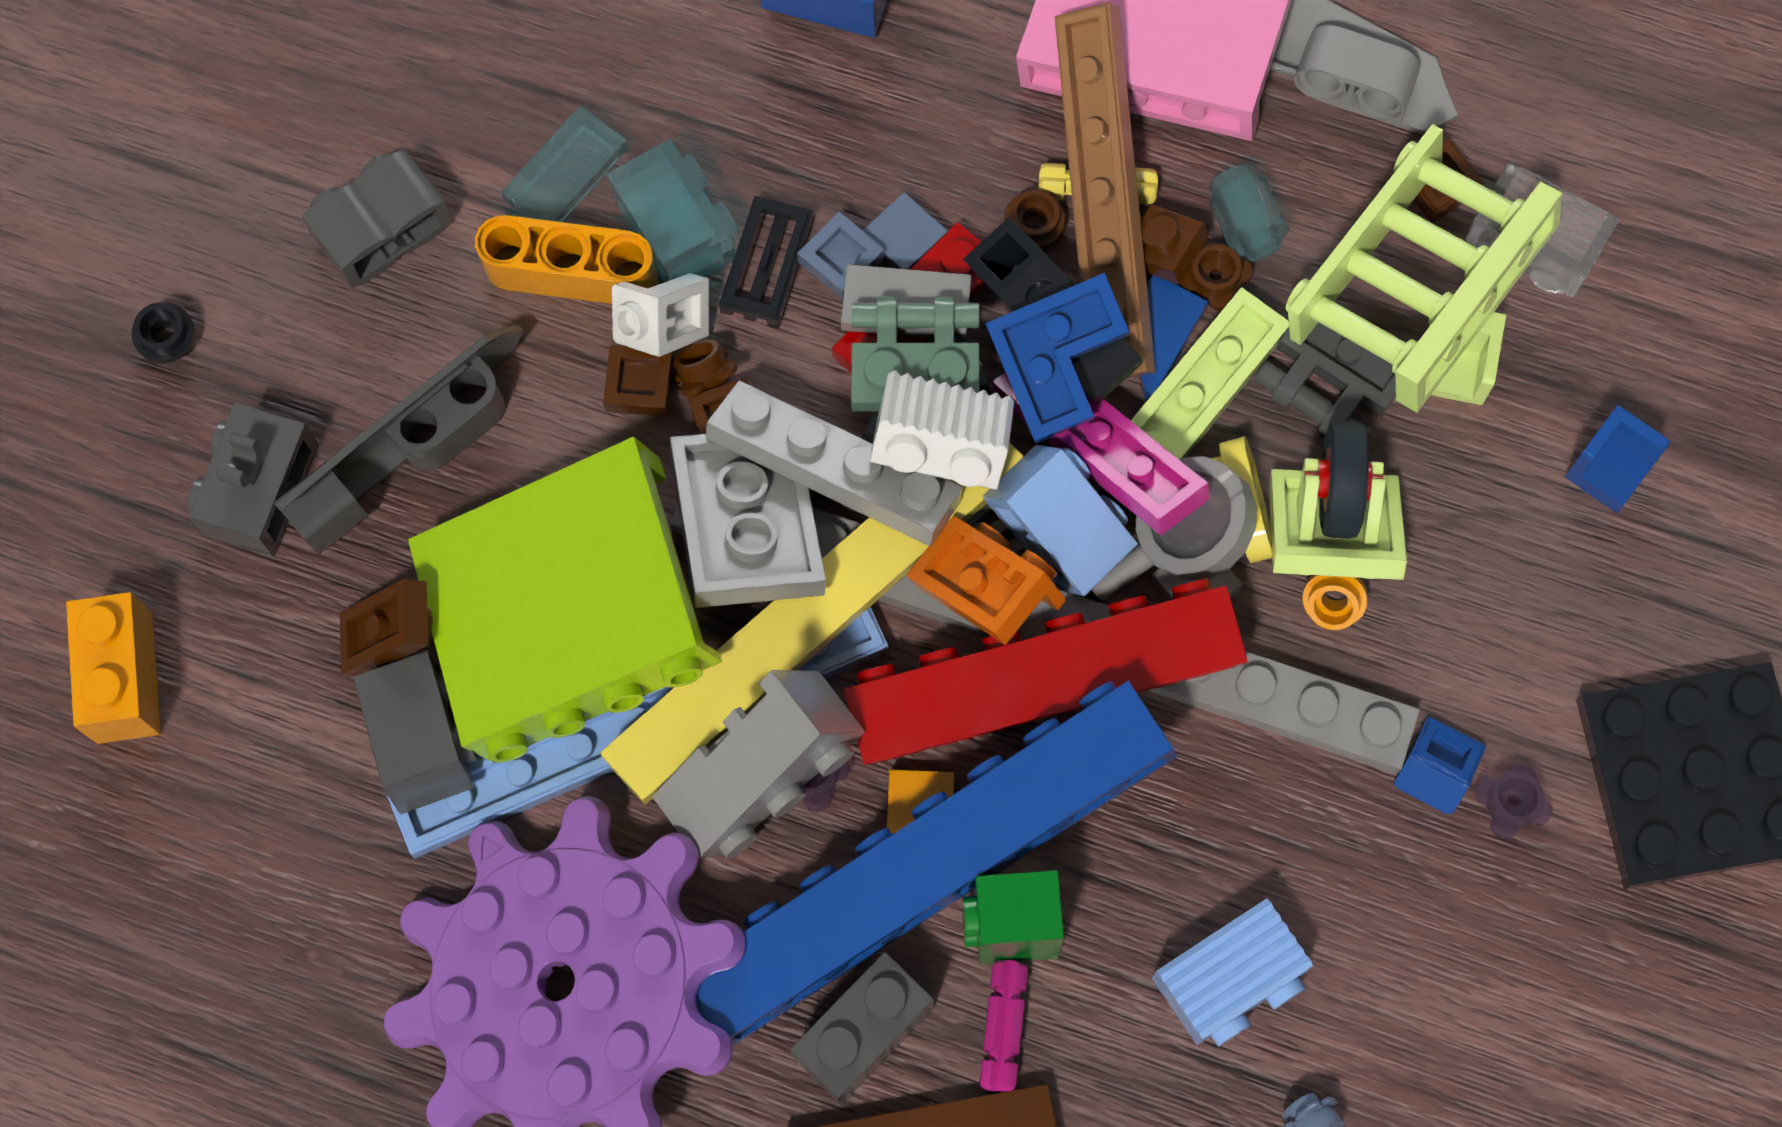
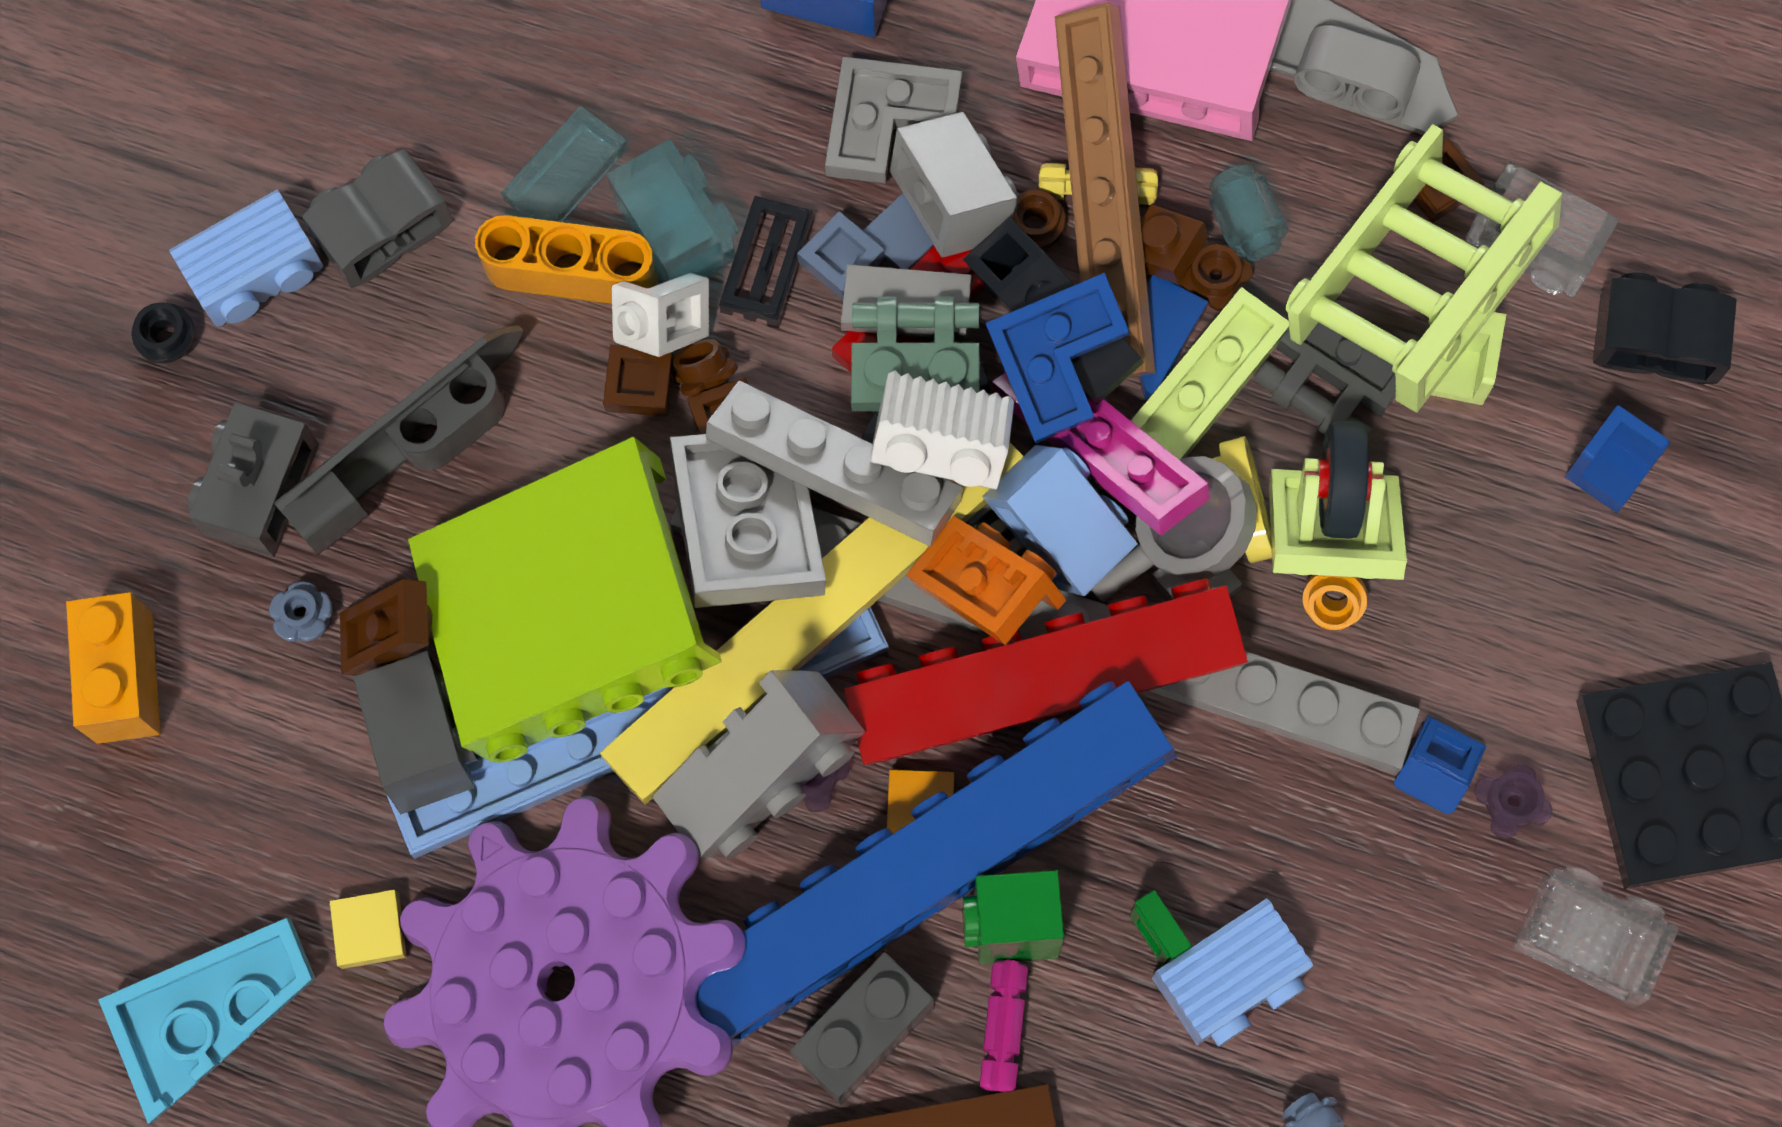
none -> medium azure wing [98,918,316,1124]
none -> light blue brick [169,189,323,327]
none -> sand blue plate [269,581,333,642]
none -> light yellow tile [330,890,407,969]
none -> light grey plate [825,57,962,184]
none -> brick [890,112,1018,258]
none -> green tile [1130,890,1192,967]
none -> clear brick [1512,866,1679,1007]
none -> black brick [1593,272,1737,384]

